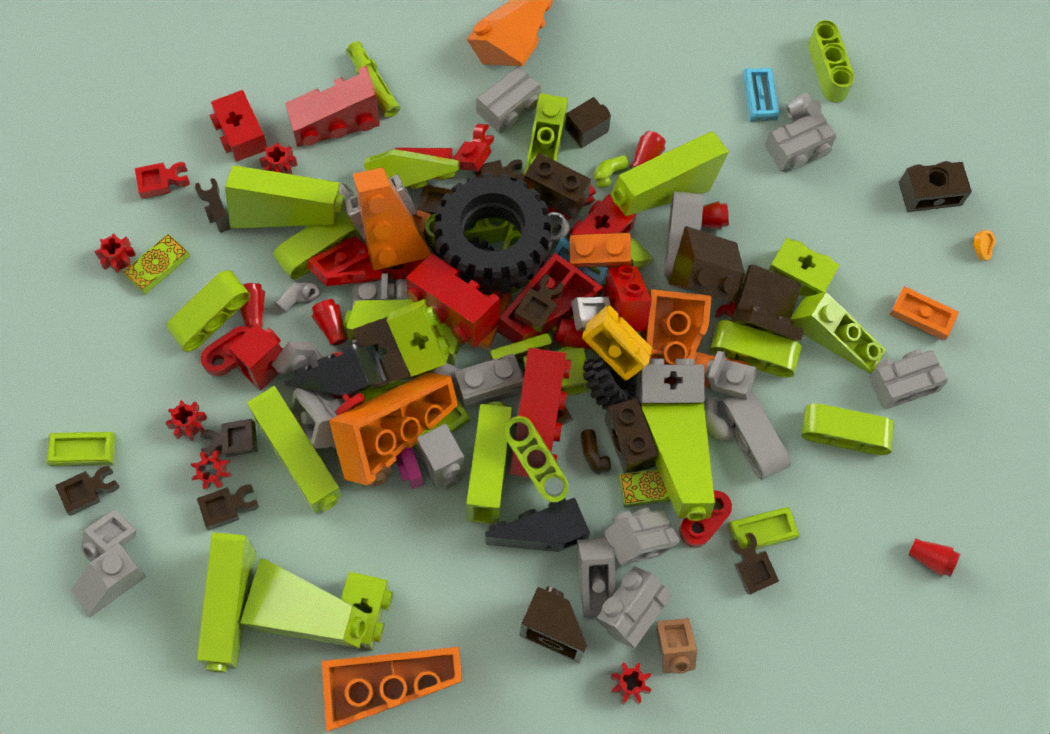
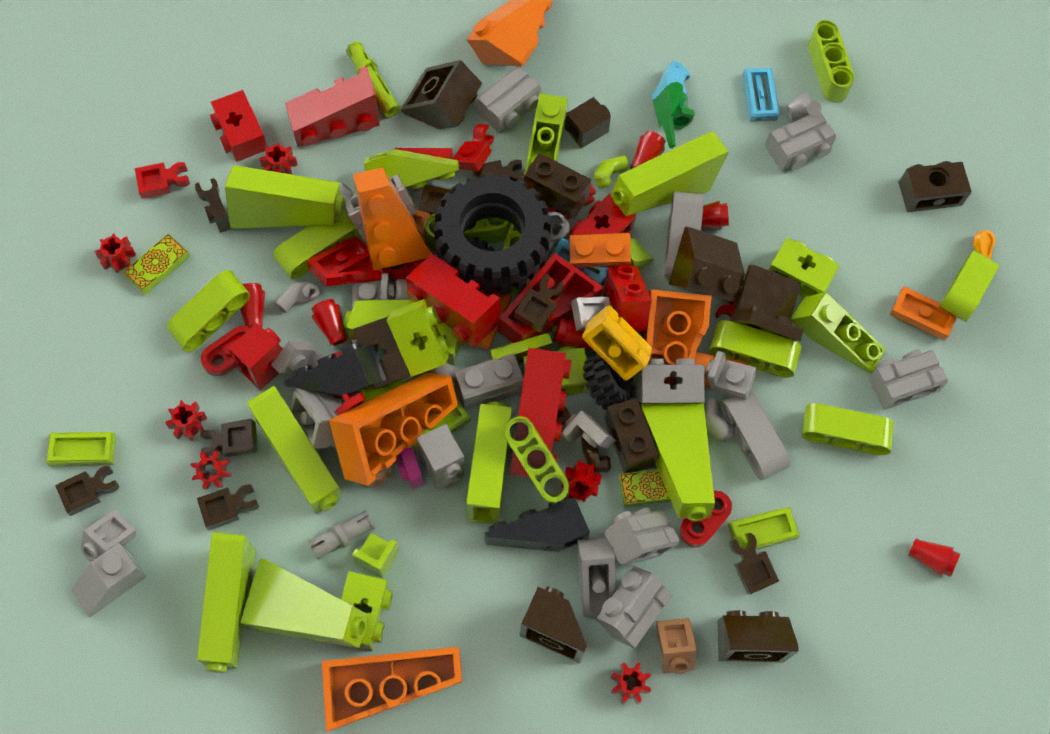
none -> light grey pin [308,510,375,560]
none -> lime panel [352,533,399,578]
none -> dark brown slope [401,60,482,129]
none -> light grey bracket [561,411,616,449]
none -> red gear [561,460,602,502]
none -> green animal [651,60,695,149]
none -> dark brown slope [717,610,799,662]
none -> lime beam [939,249,1000,322]

